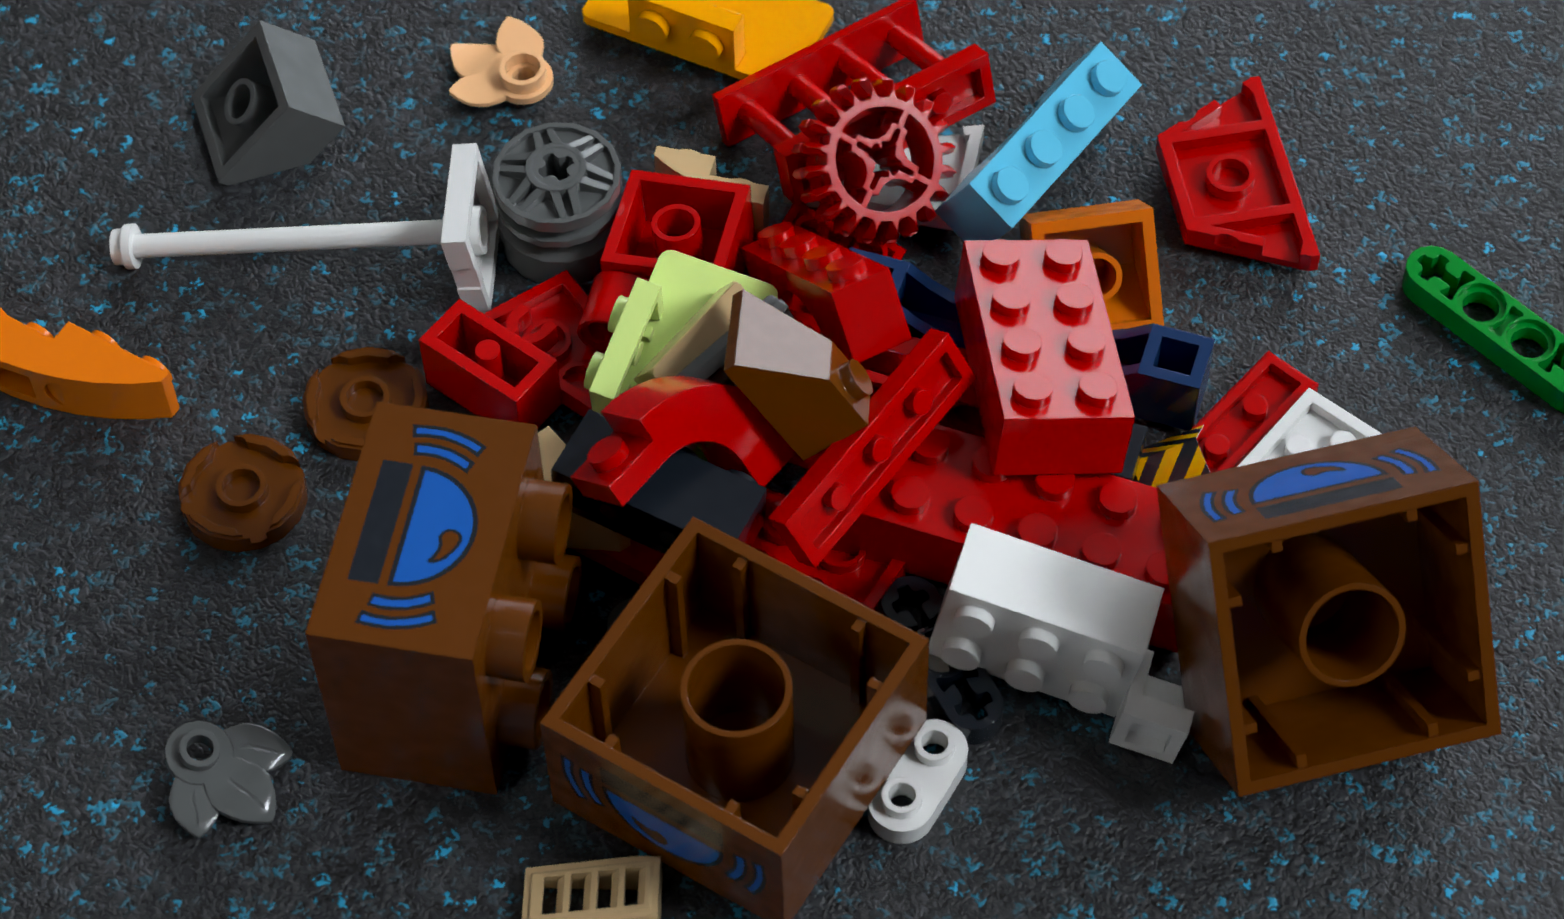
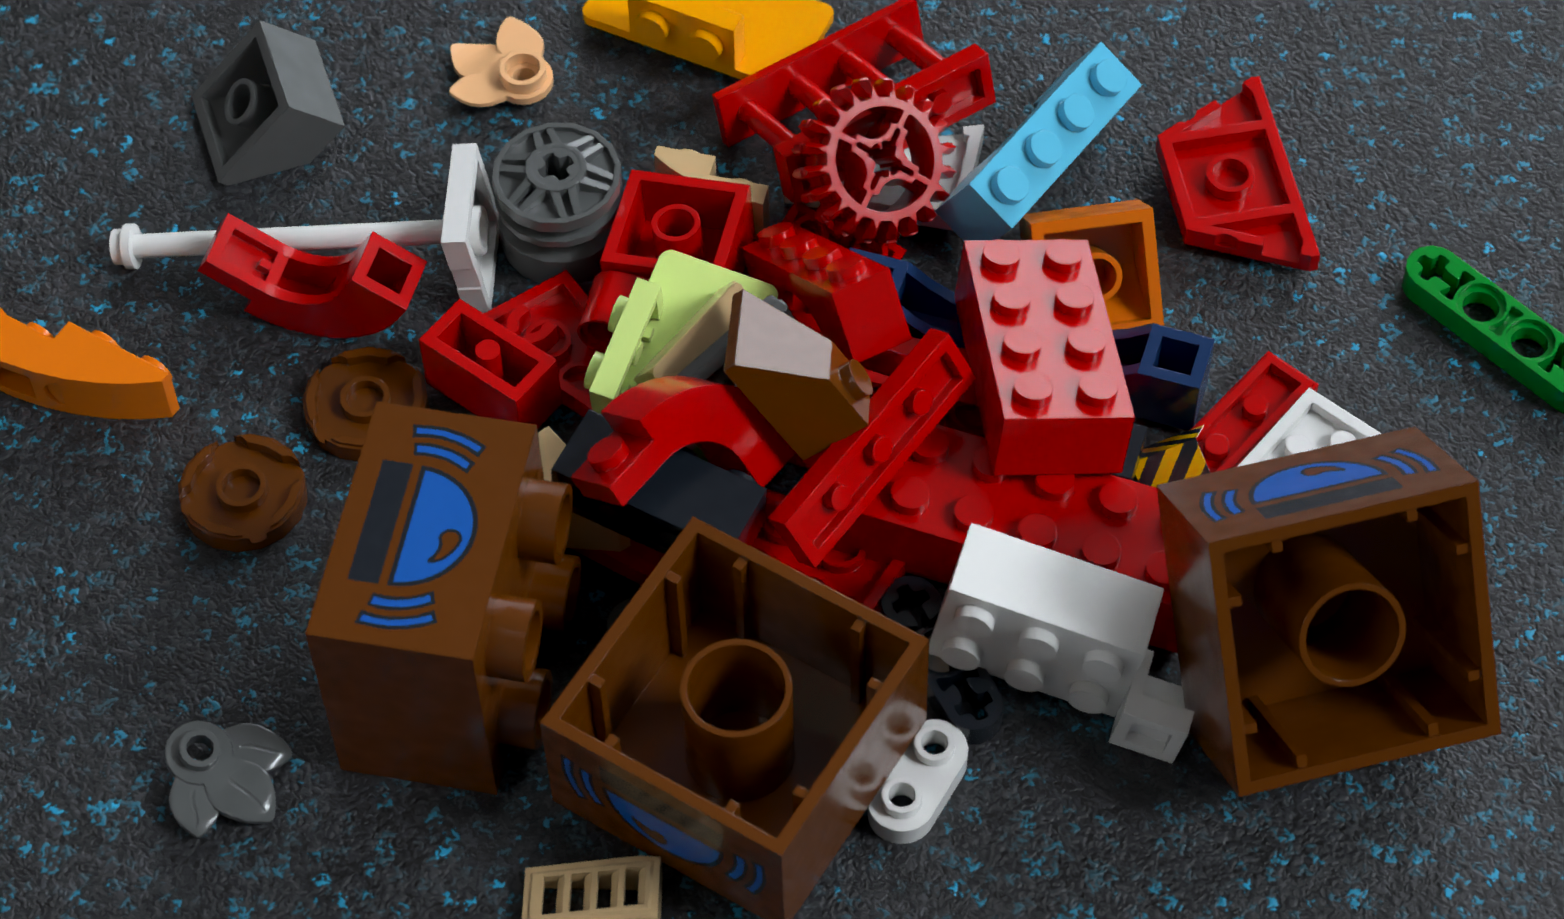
none -> red arch [198,213,427,338]

